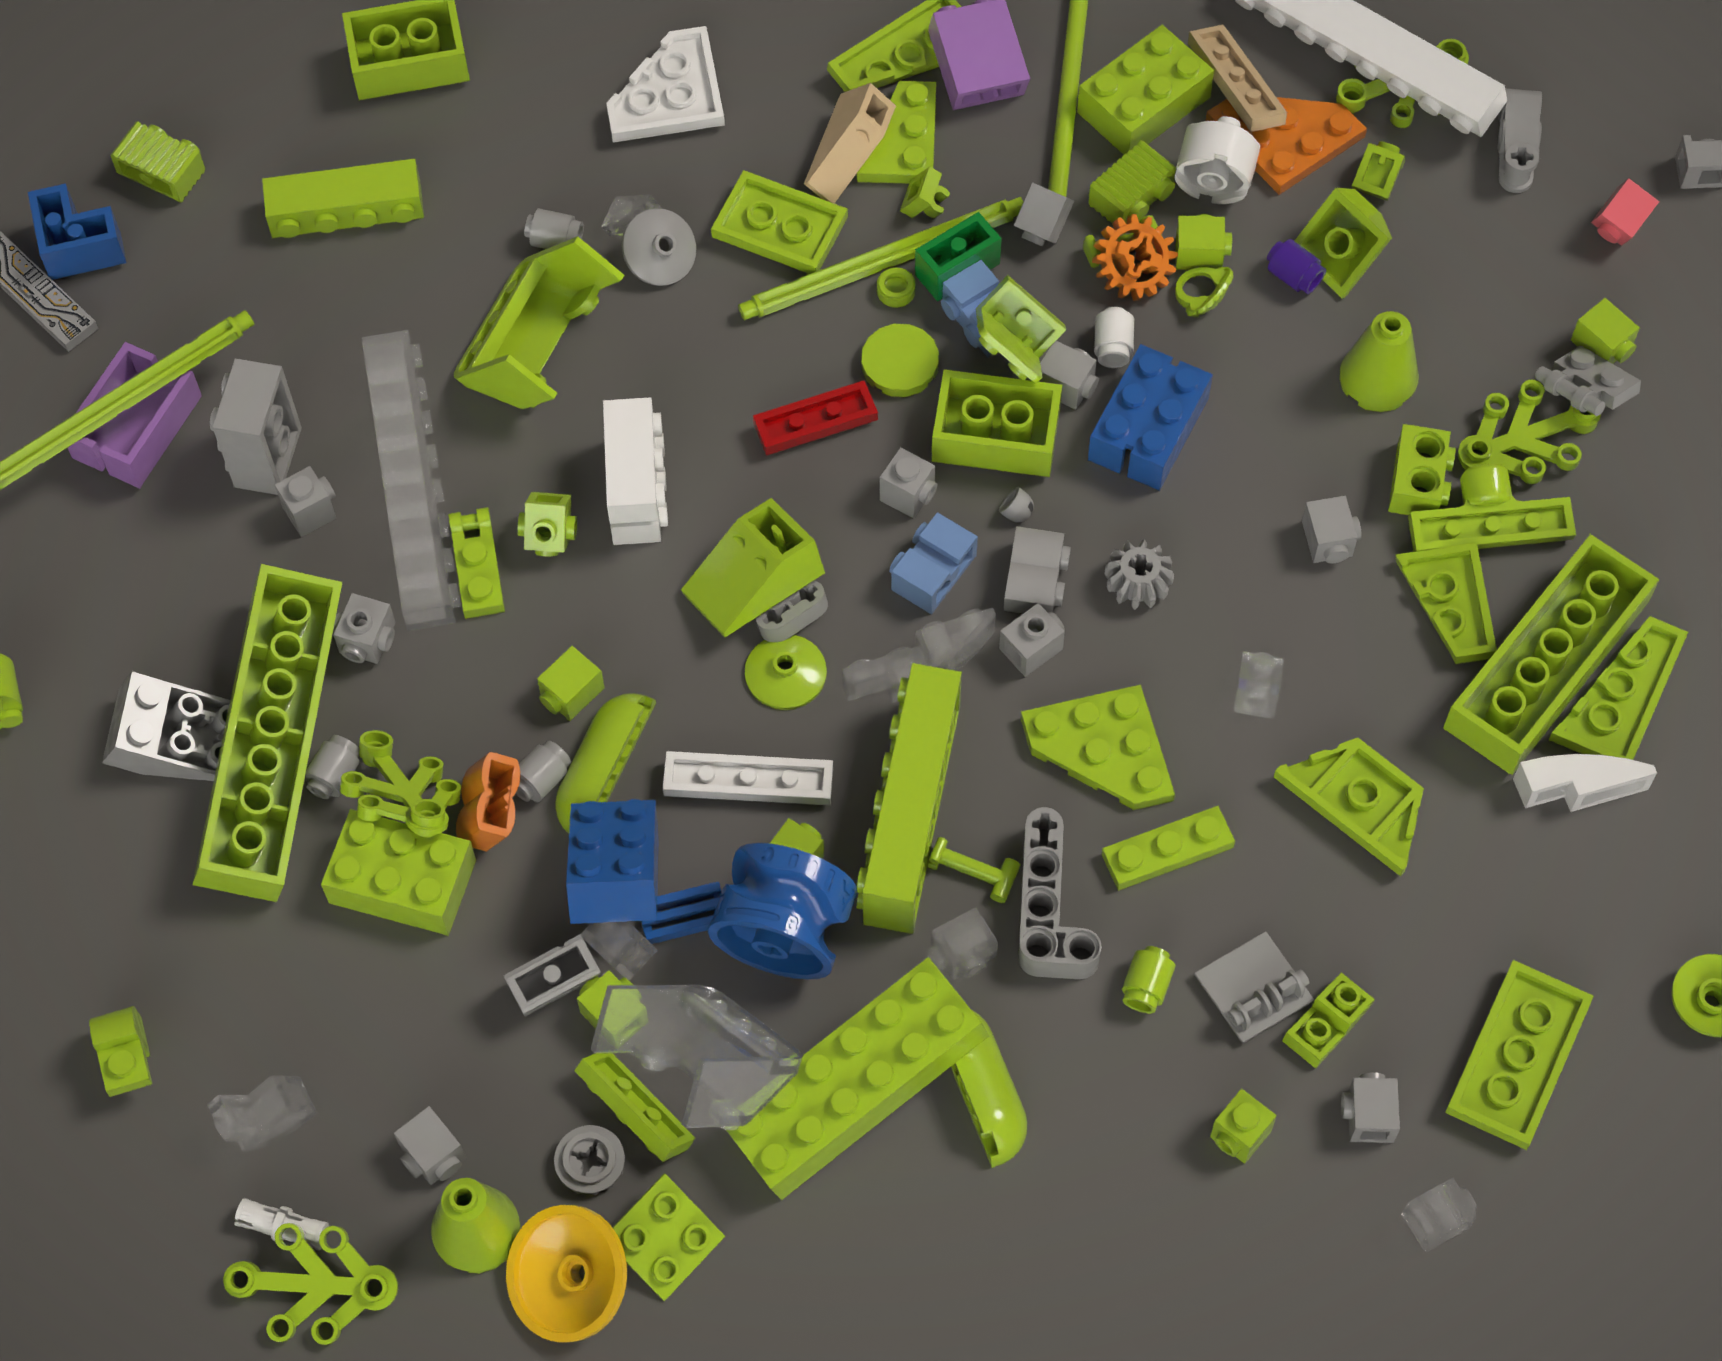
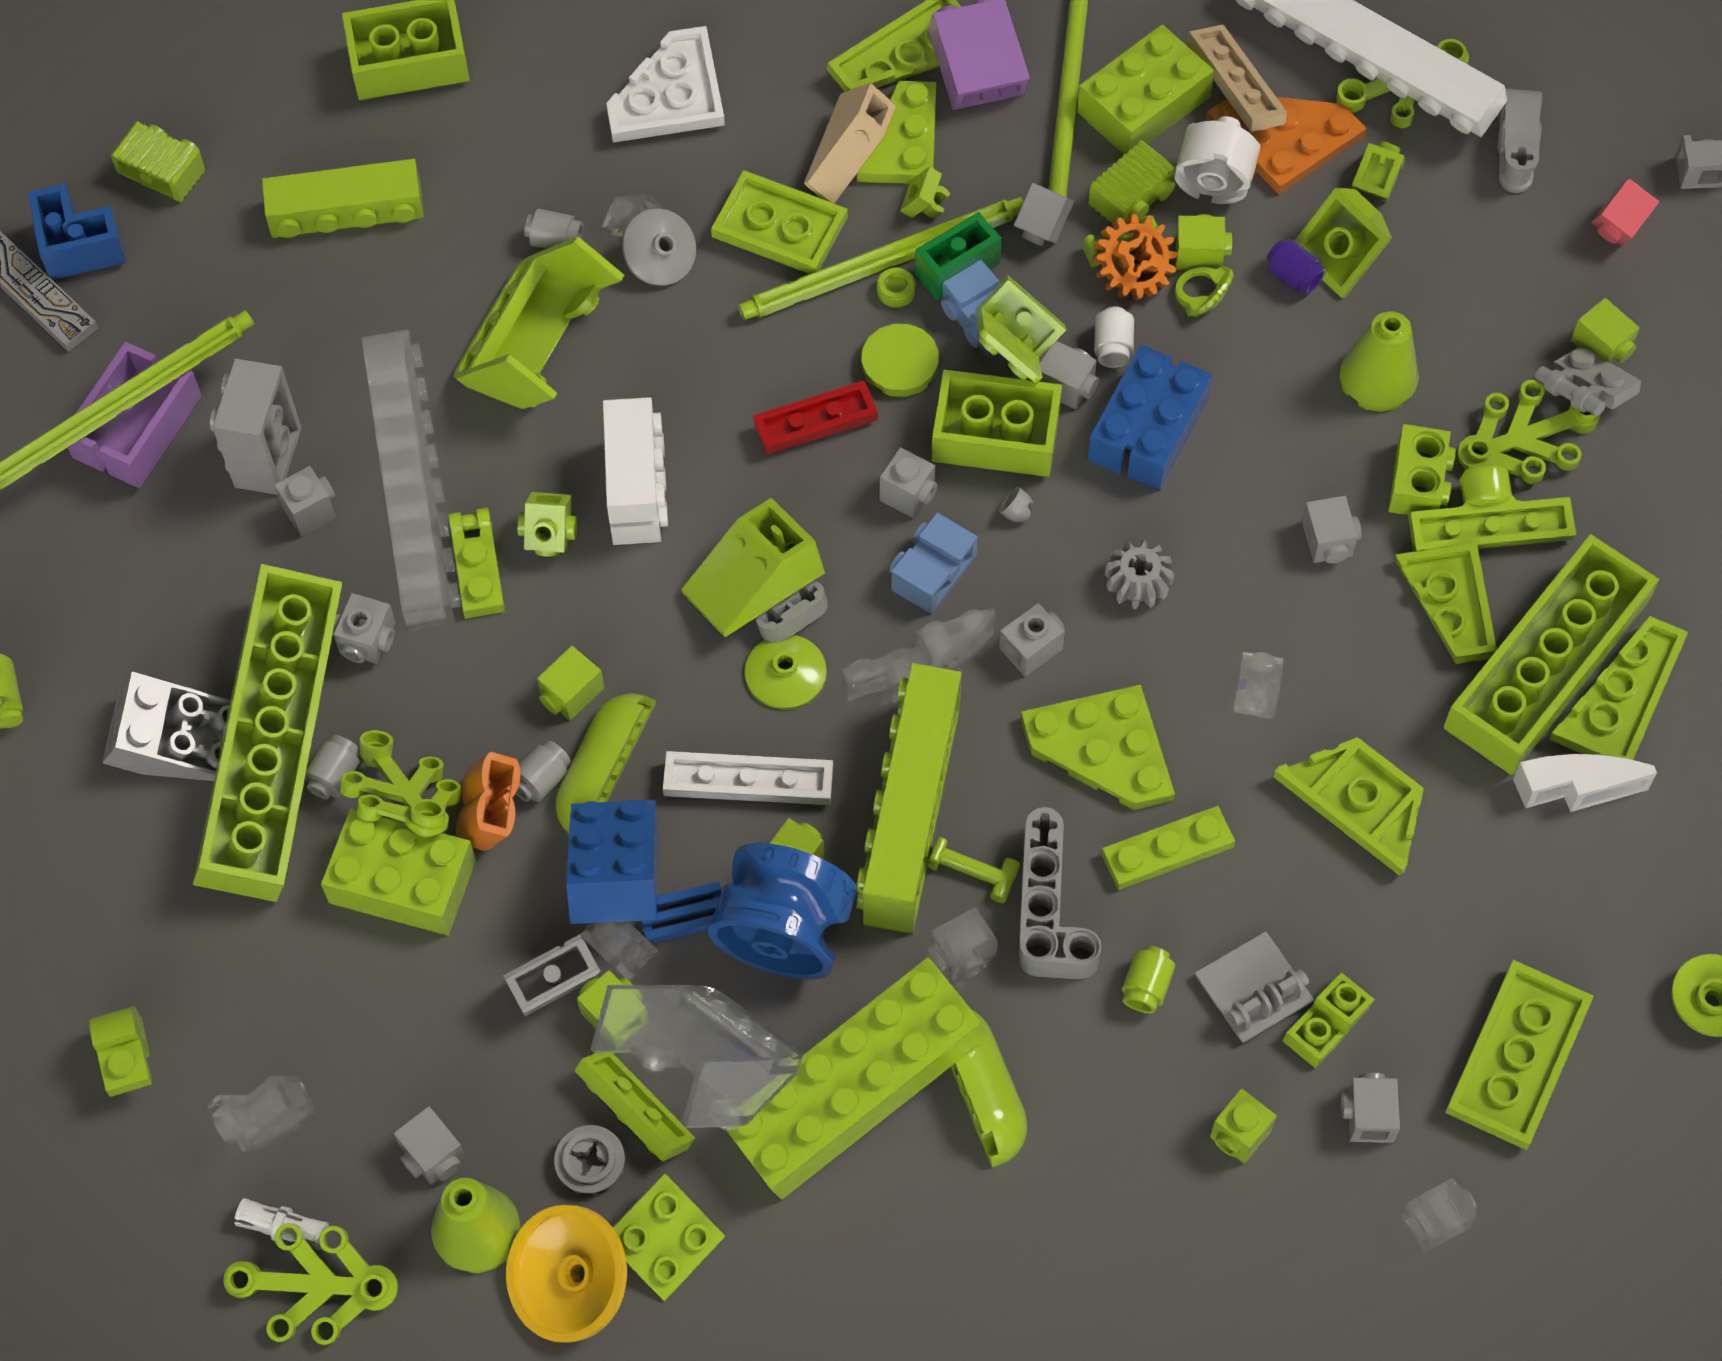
light grey brick [1004,526,1071,614] -> none

